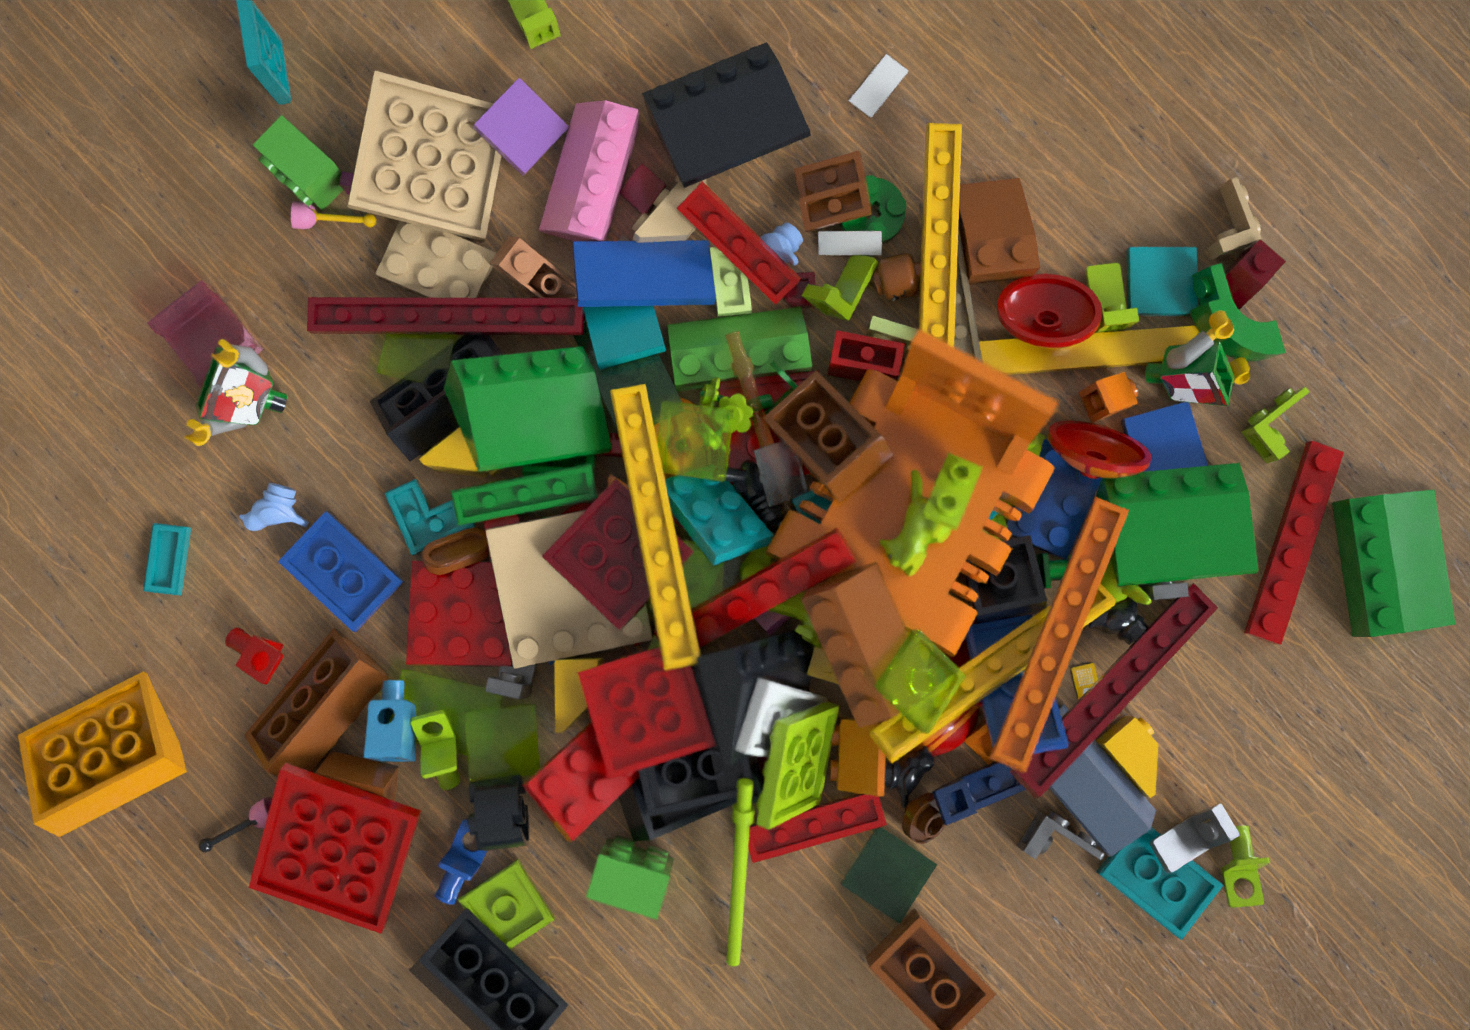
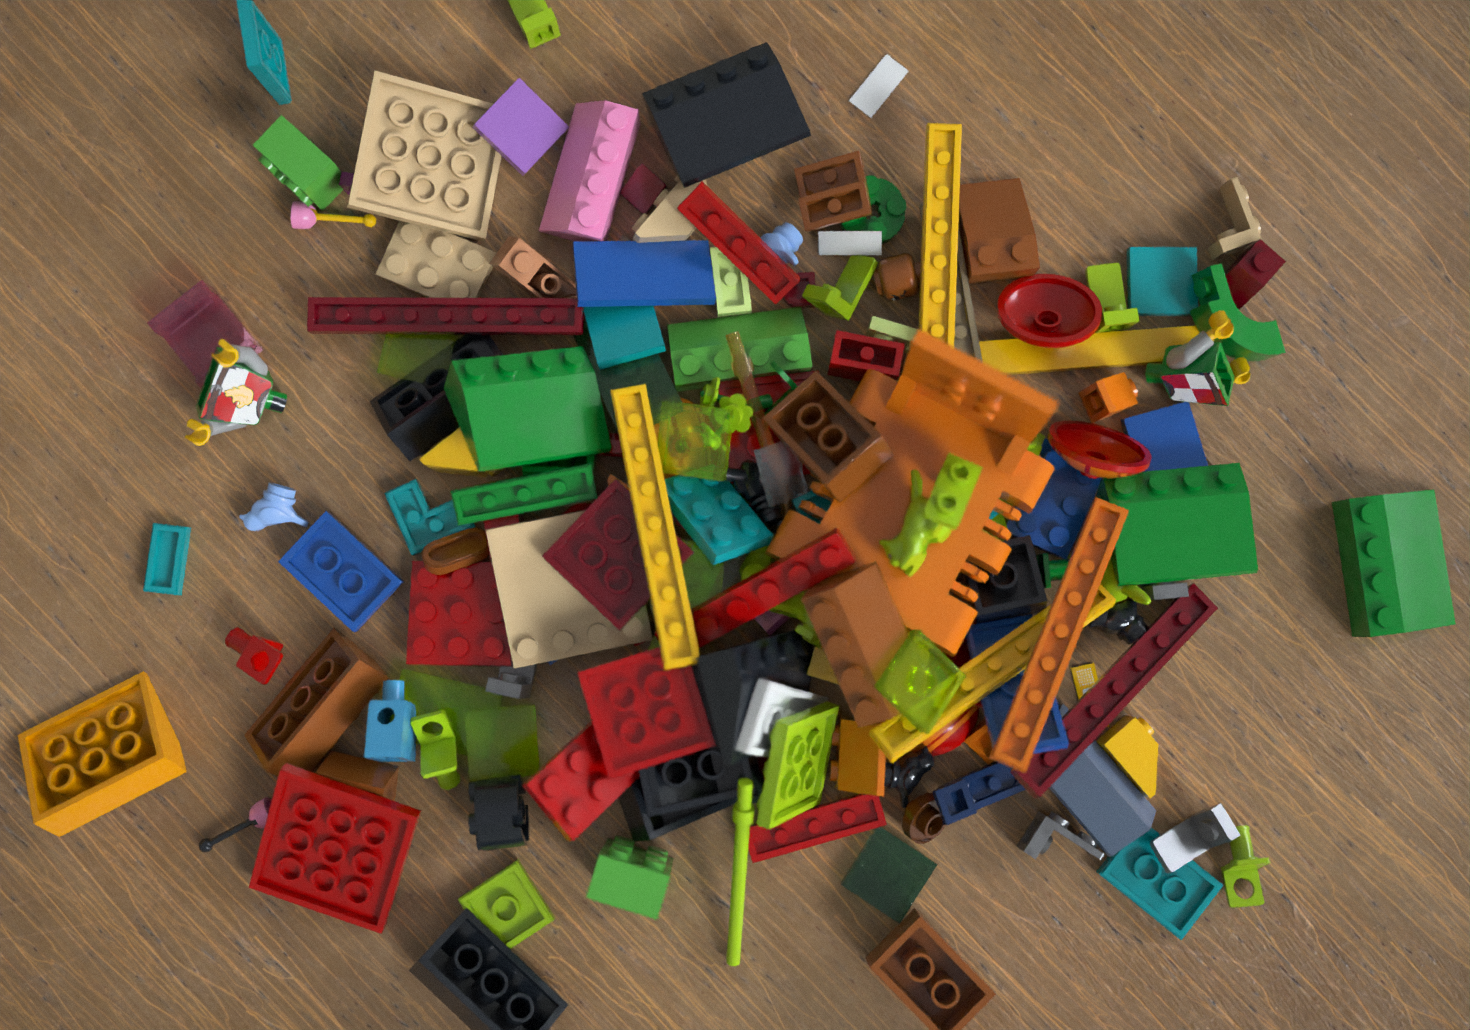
blue bracket [434,819,487,904] -> none
yellow slope [555,658,604,733] -> none
lime bracket [1241,387,1309,464] -> none
red plate [1244,441,1344,645] -> none

